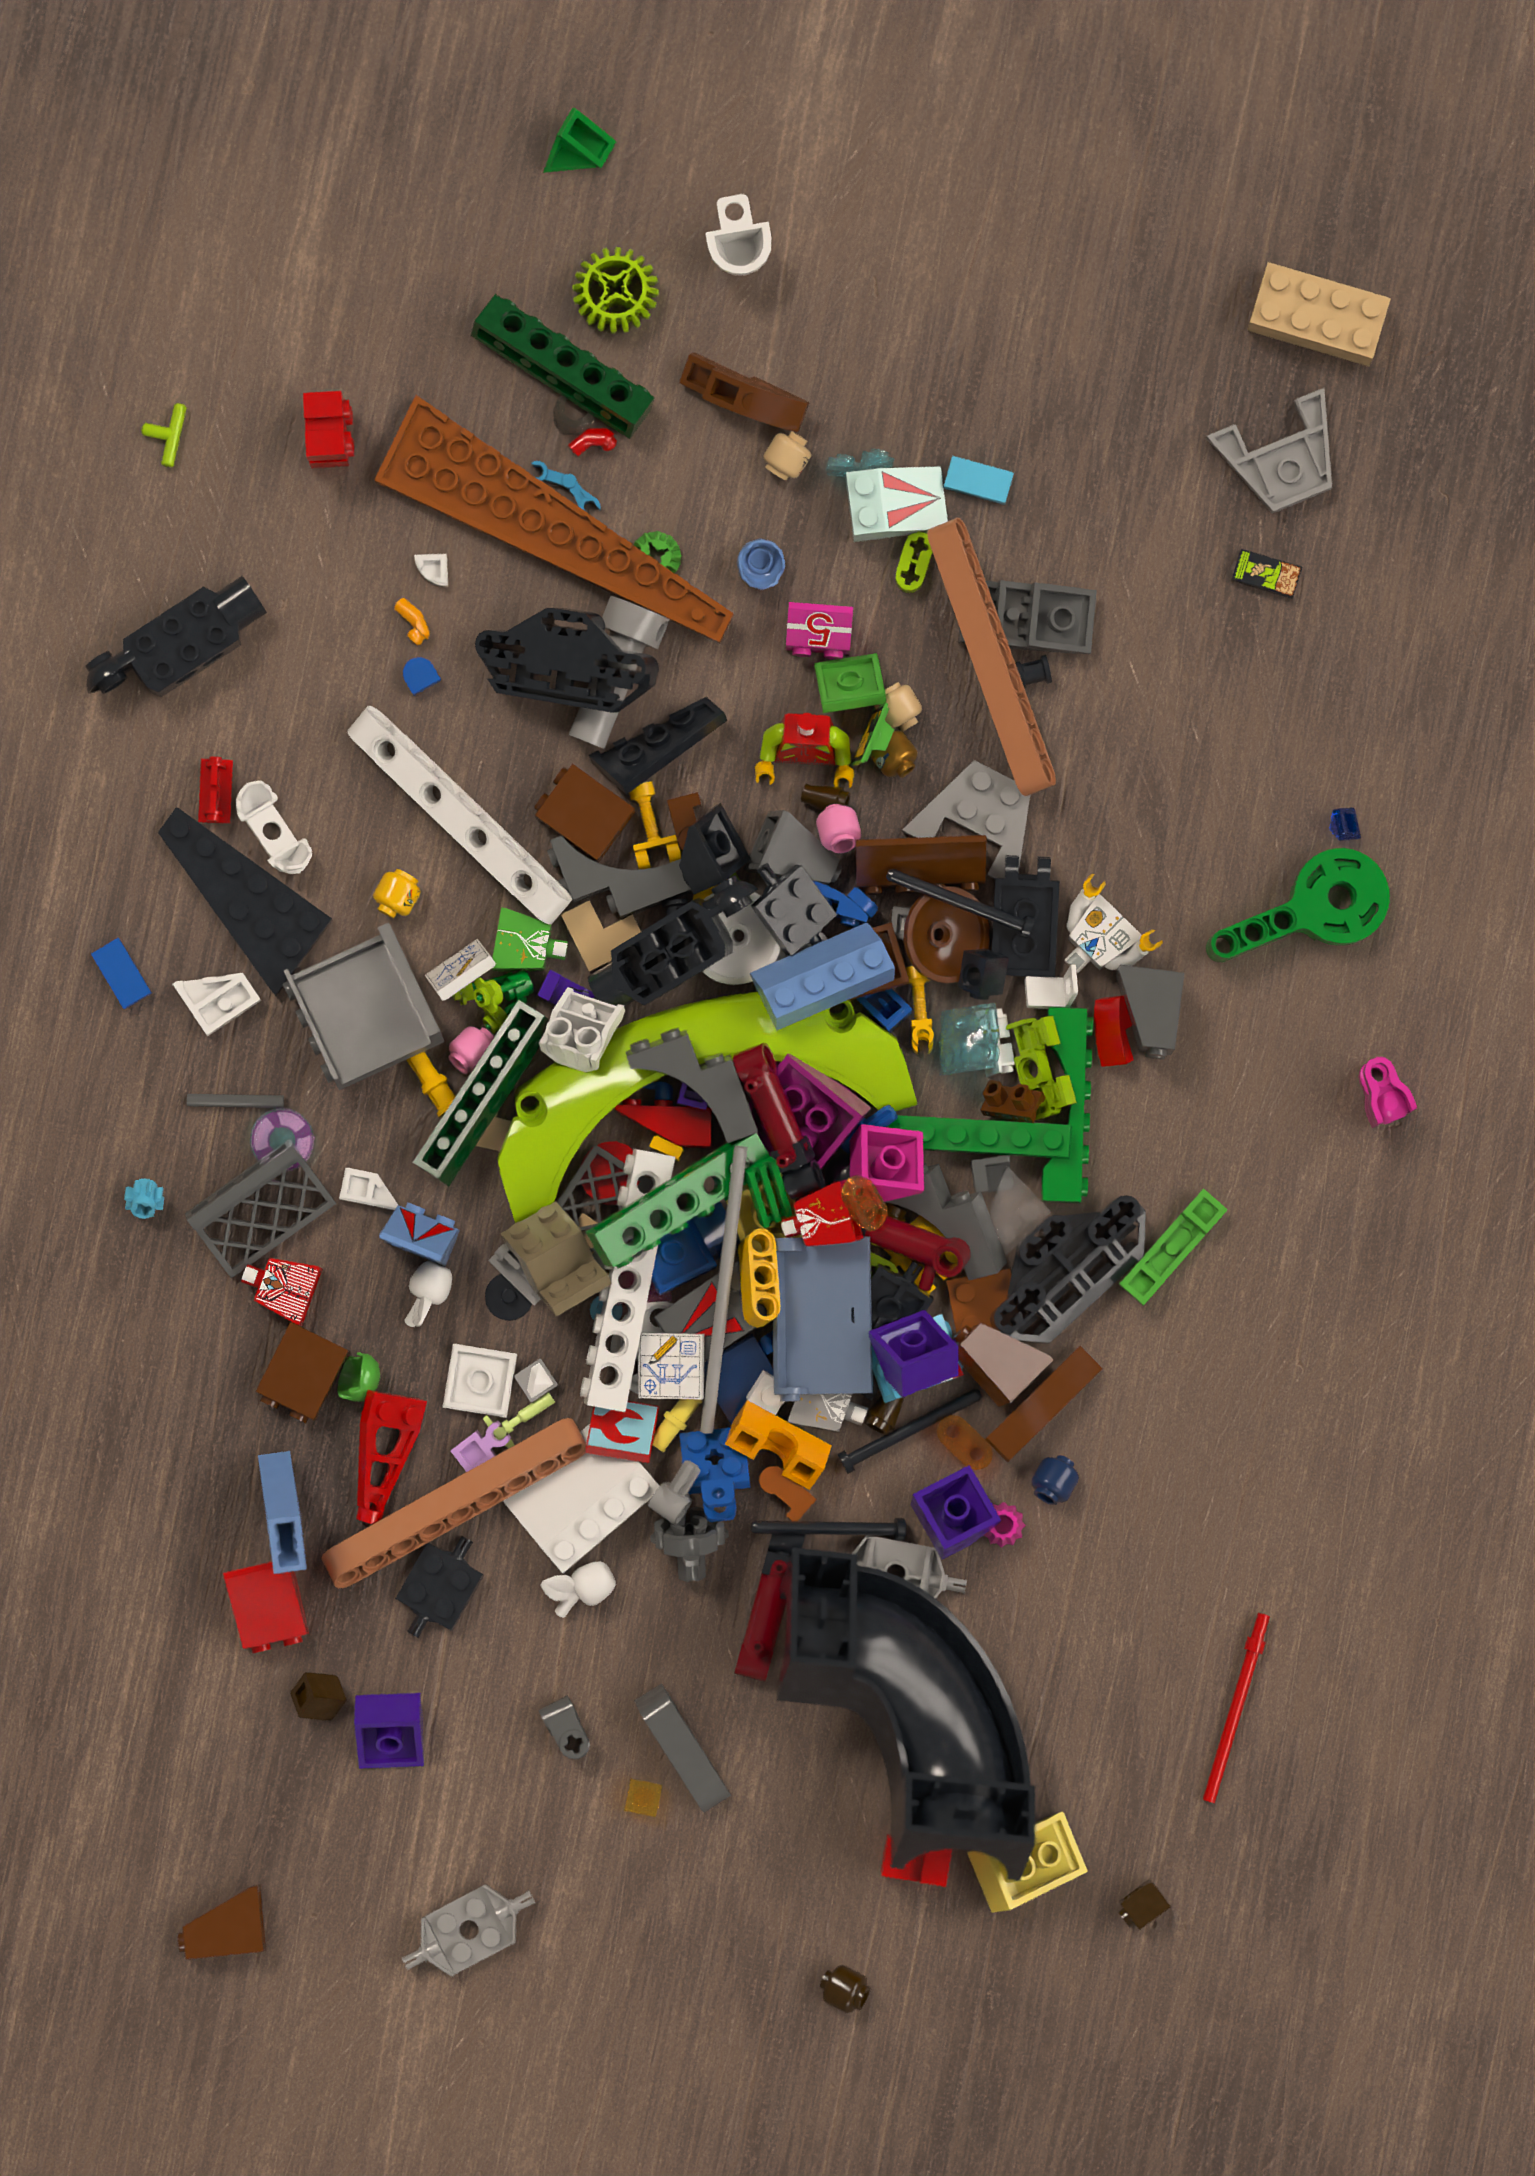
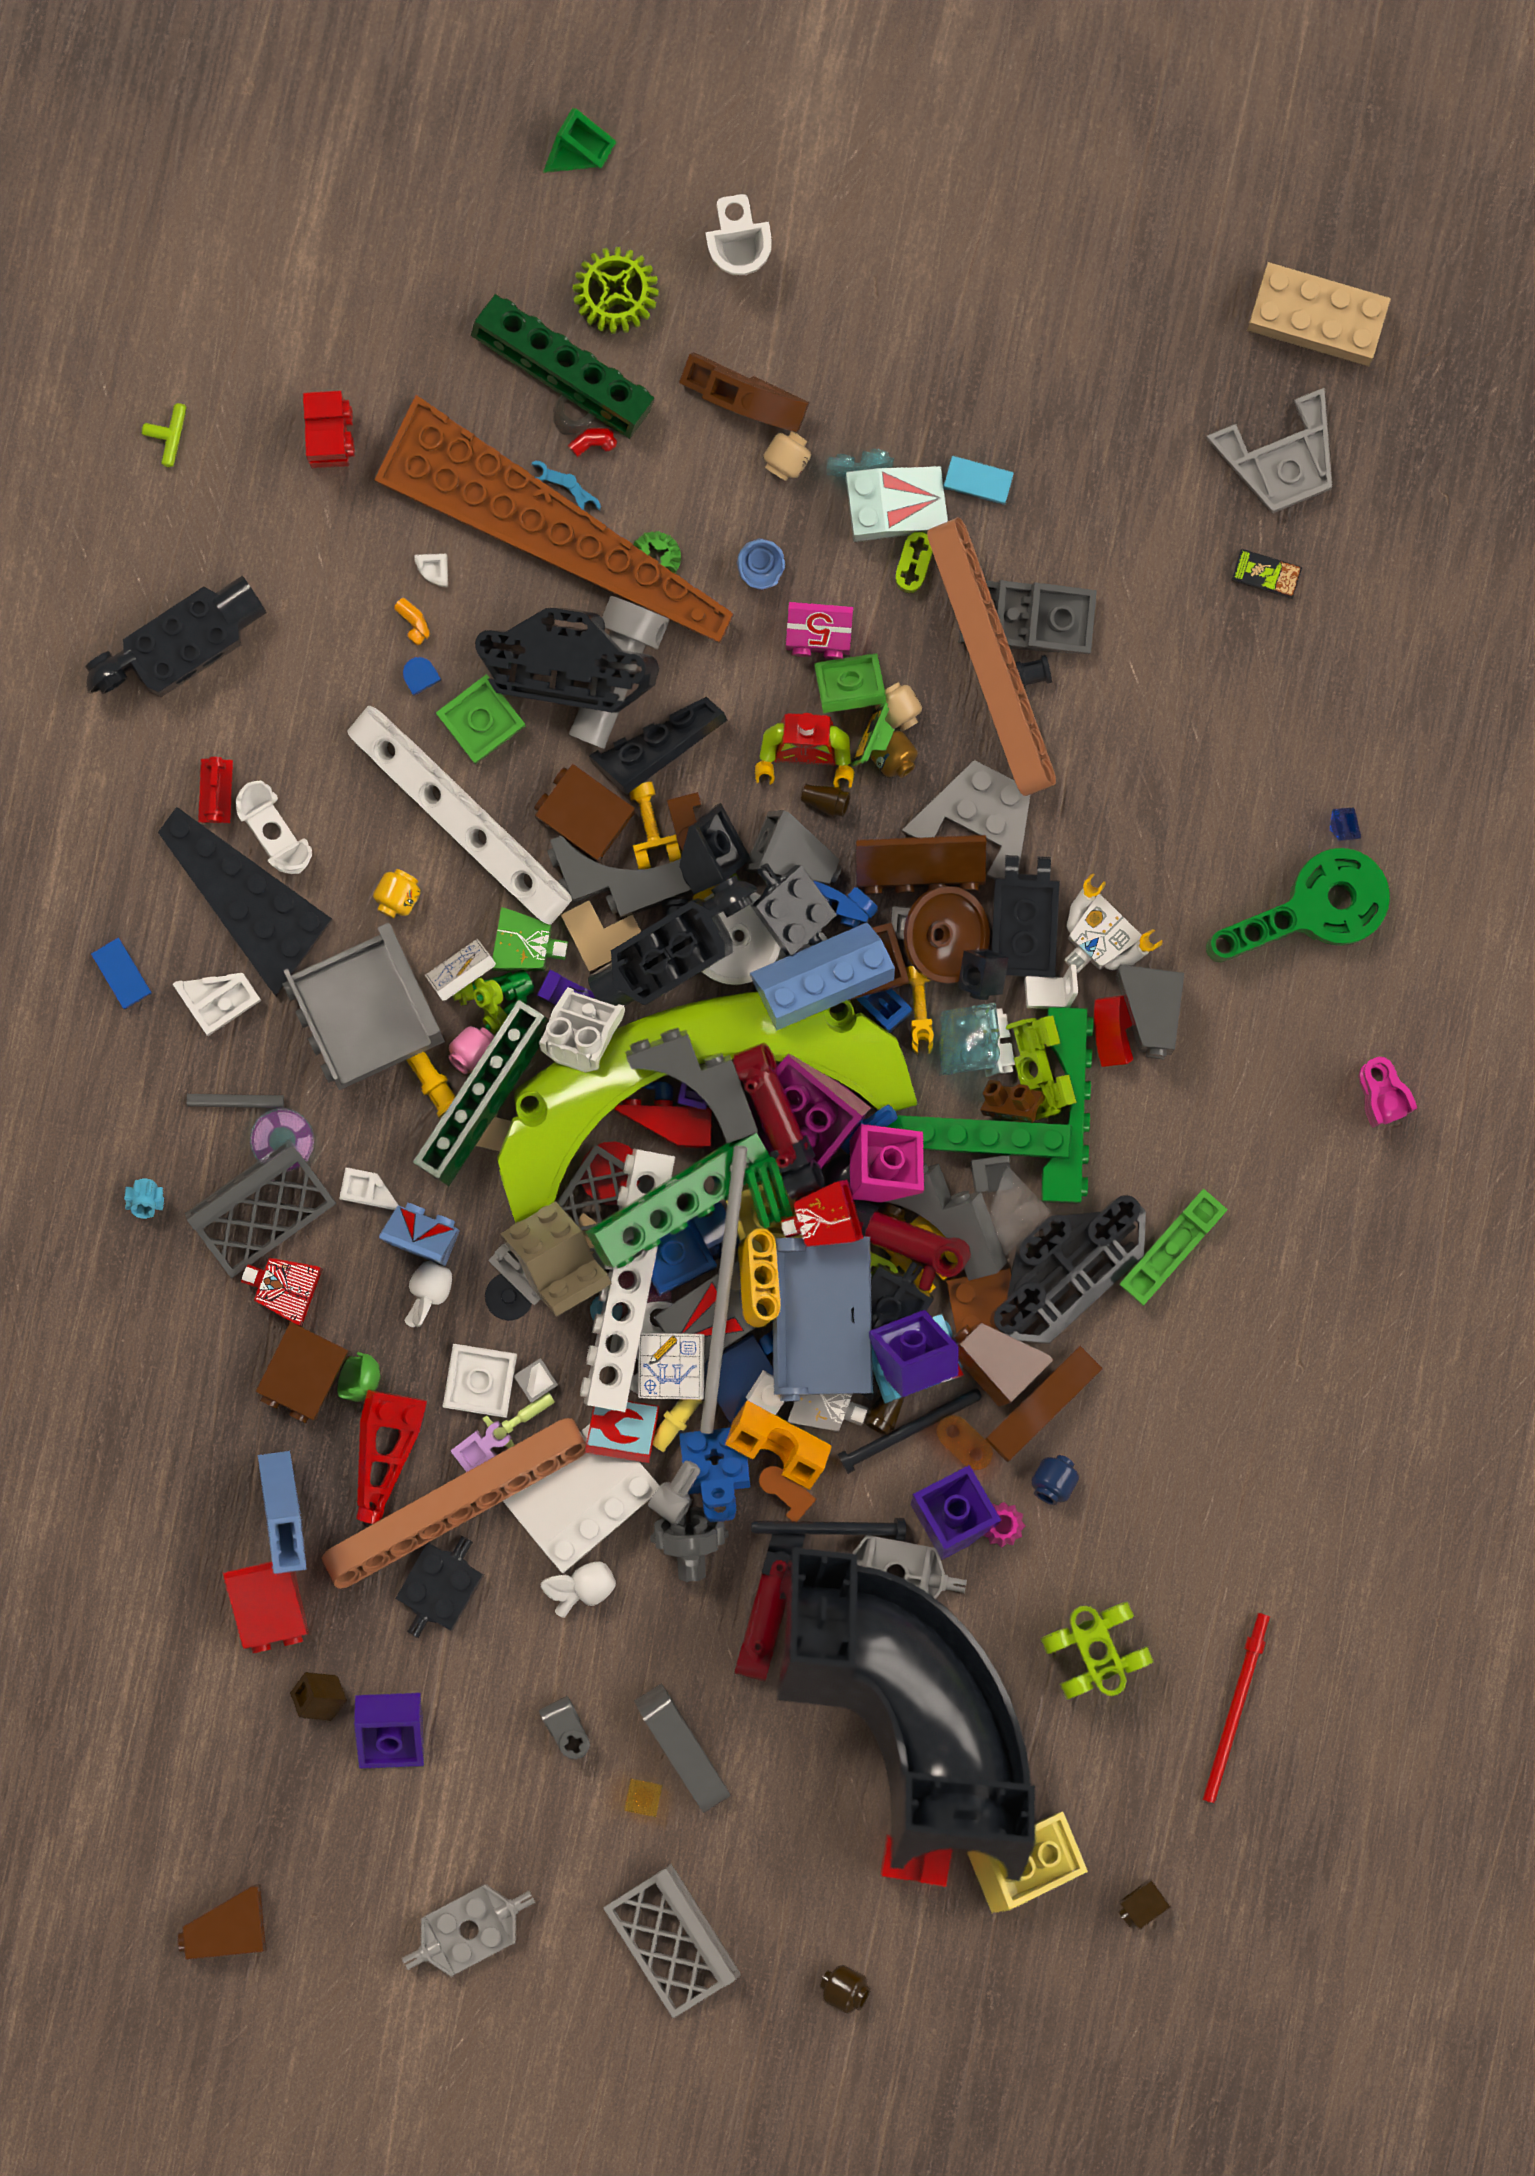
yellow tile [649,1135,684,1162] -> none
bright pink head [816,804,861,853] -> none
clear orange plate [842,1175,887,1231] -> none
black bar [886,869,1034,939] -> none
none -> bright green plate [436,674,526,765]
none -> light grey fence [604,1864,741,2018]
none -> lime piece [1040,1601,1154,1699]

